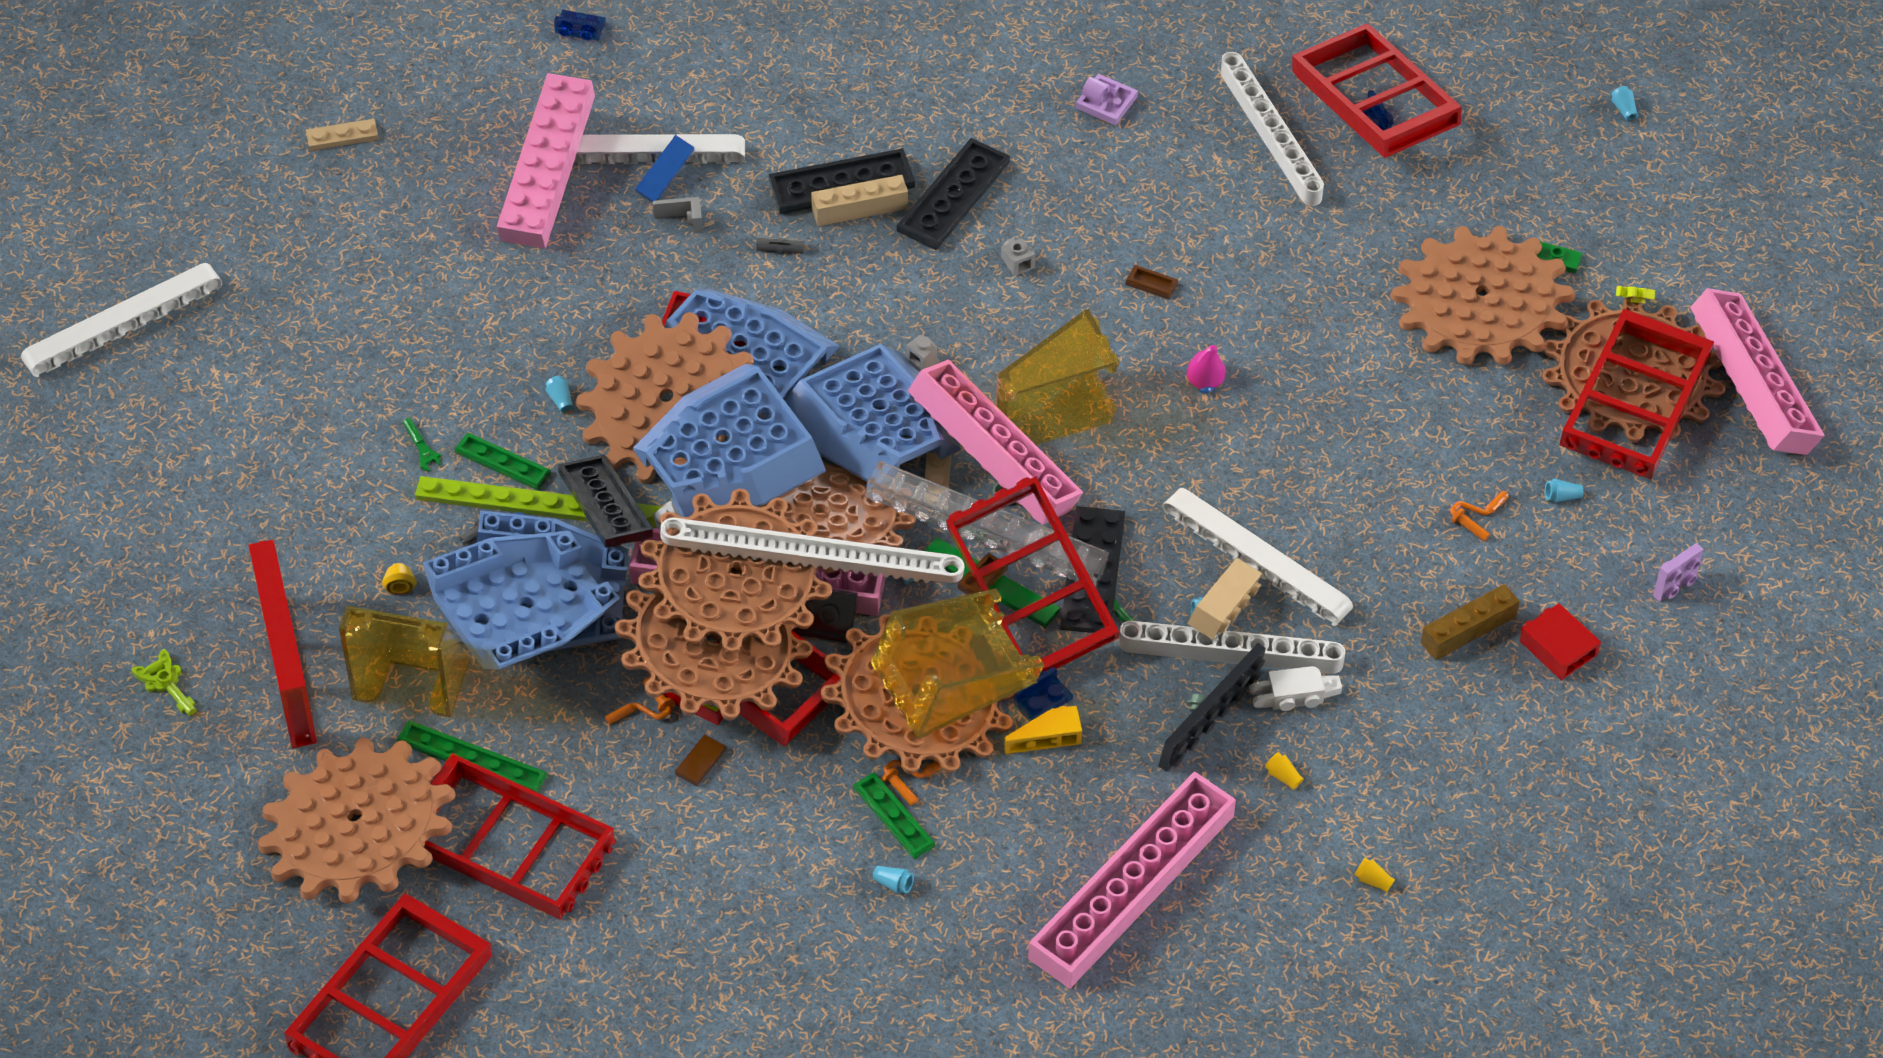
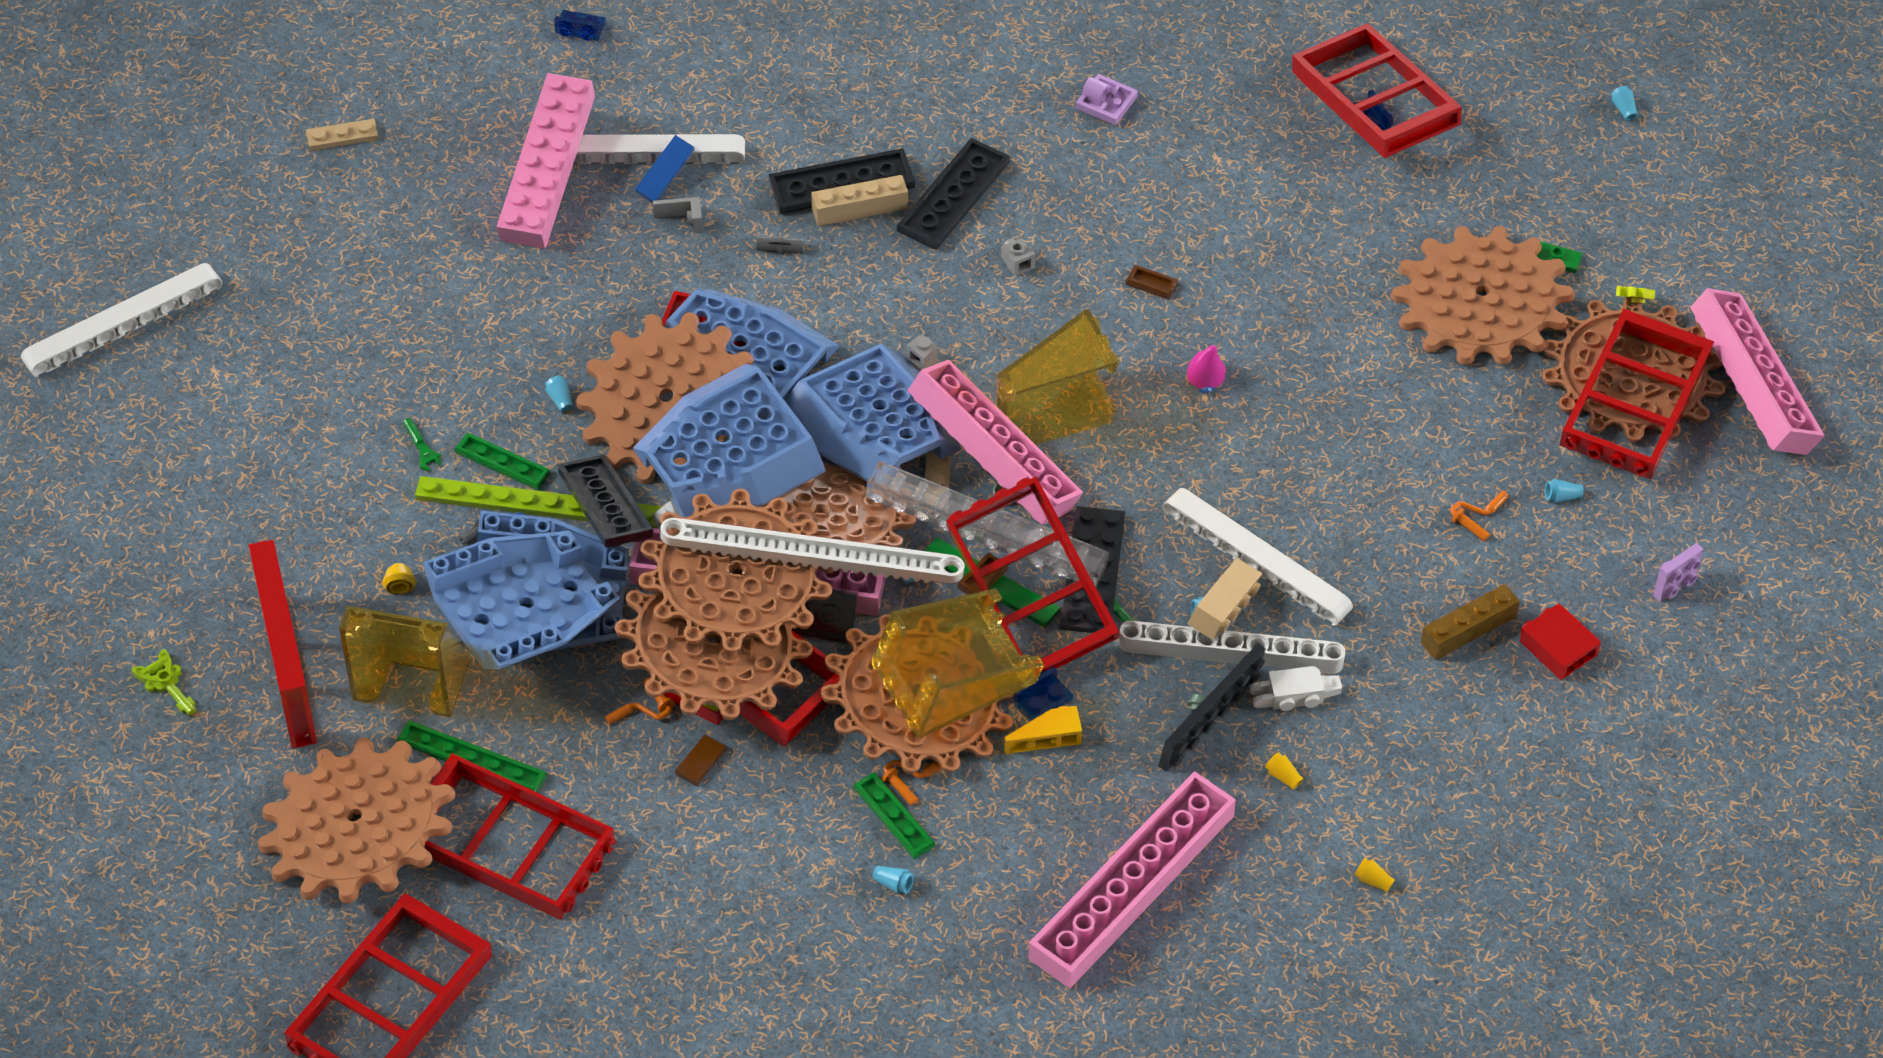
white beam [1221,52,1324,206] -> none

